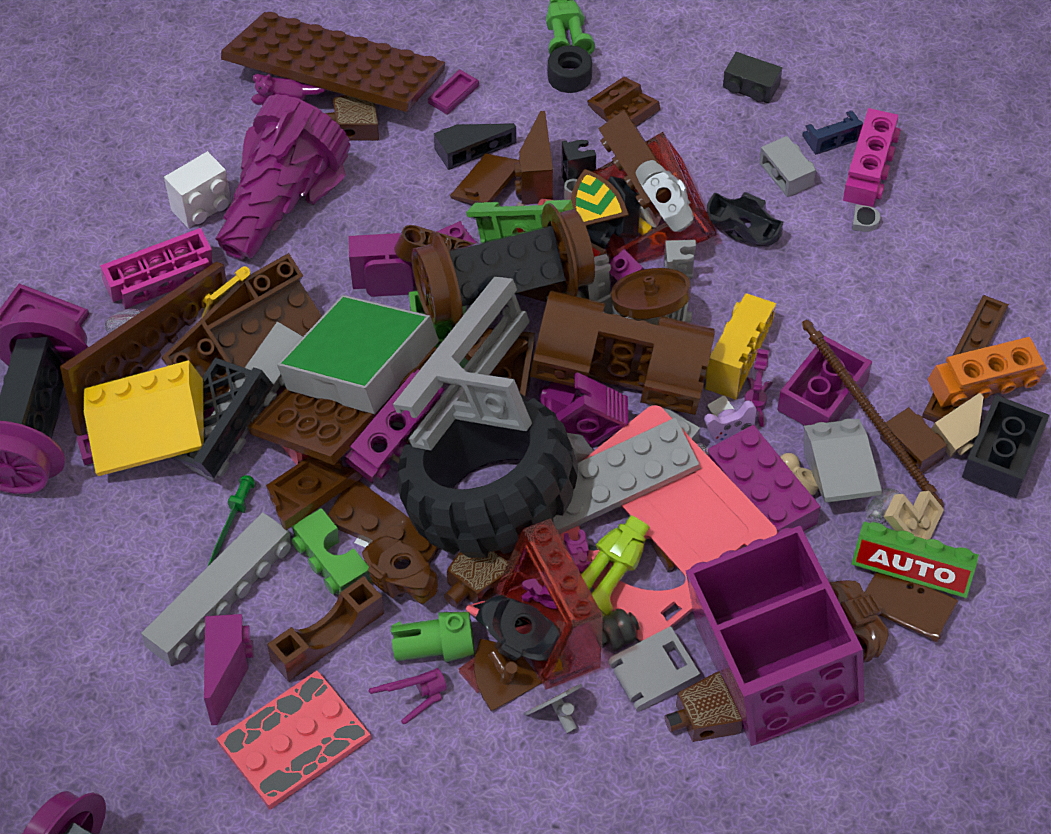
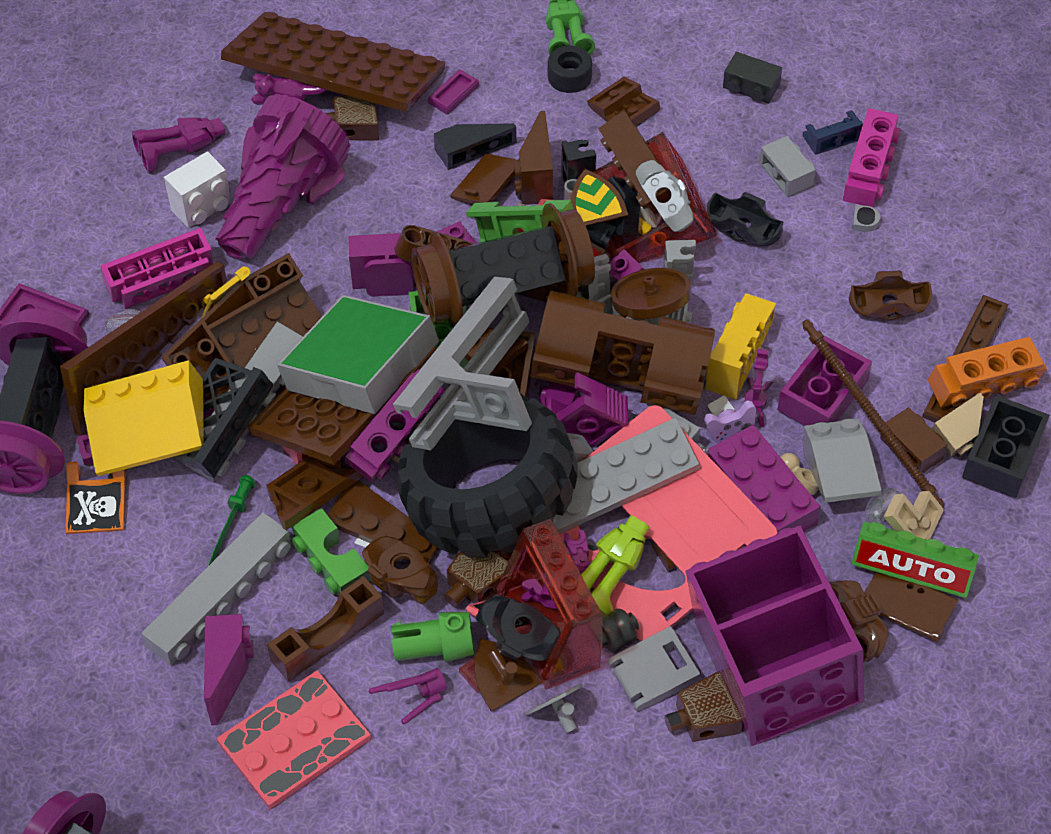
none -> flag [65,461,126,534]
none -> magenta piece [132,117,226,172]
none -> reddish brown piece [849,270,933,320]

